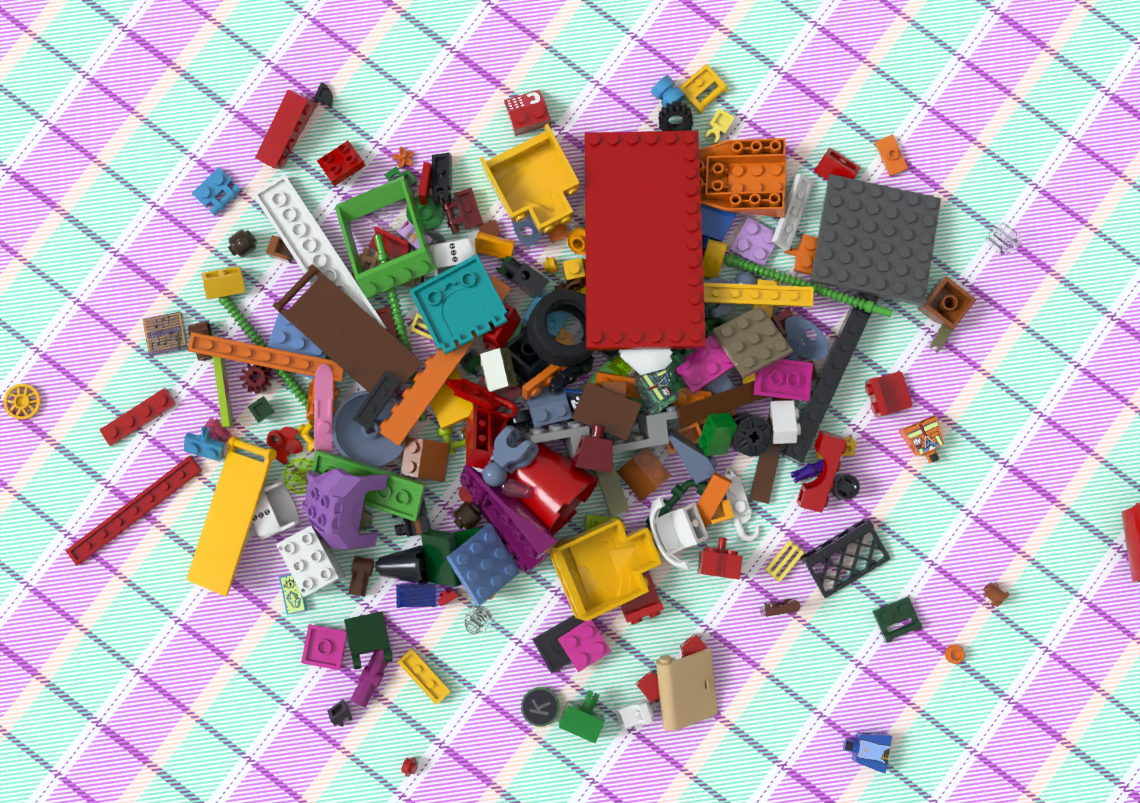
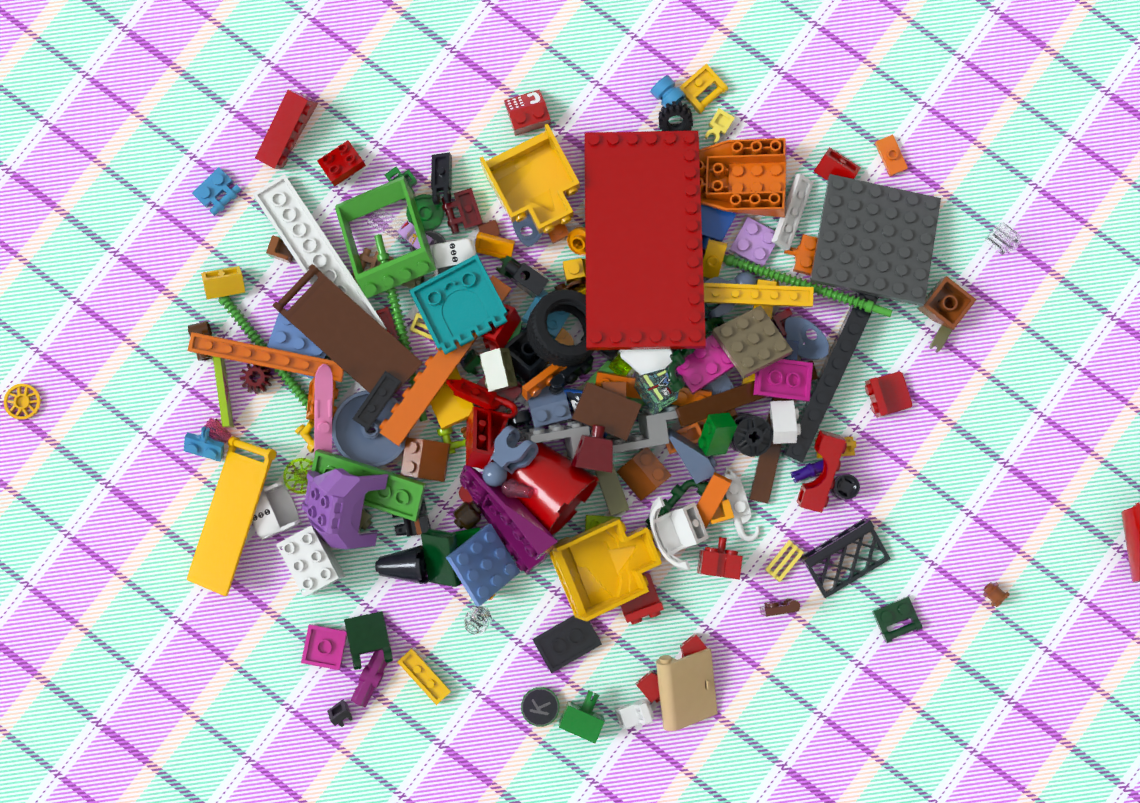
red tile [65,455,203,566] -> none
red plate [99,388,176,446] -> none
tile [142,311,188,357] -> none
dark brown head [228,229,257,258] -> none
dark green tile [248,396,275,423] -> none
red plate [266,426,303,464] -> none
tile [279,574,307,615] -> none
black tile [314,82,333,108] -> none
reddish brown piece [349,556,374,597] -> none
red panel [369,226,411,259] -> none
orange plant [392,146,414,169] -> none
clear blue panel [396,583,437,608] -> none
red plate [401,757,418,777] -> none
red tile [418,162,432,205] -> none
red plate [438,588,459,606] -> none
yellow plate [543,257,559,275] -> none
dark pink plate [557,619,611,673] -> none
torso [843,732,892,774] -> none
torso [898,415,944,464] -> none
orange plate [945,644,965,664] -> none

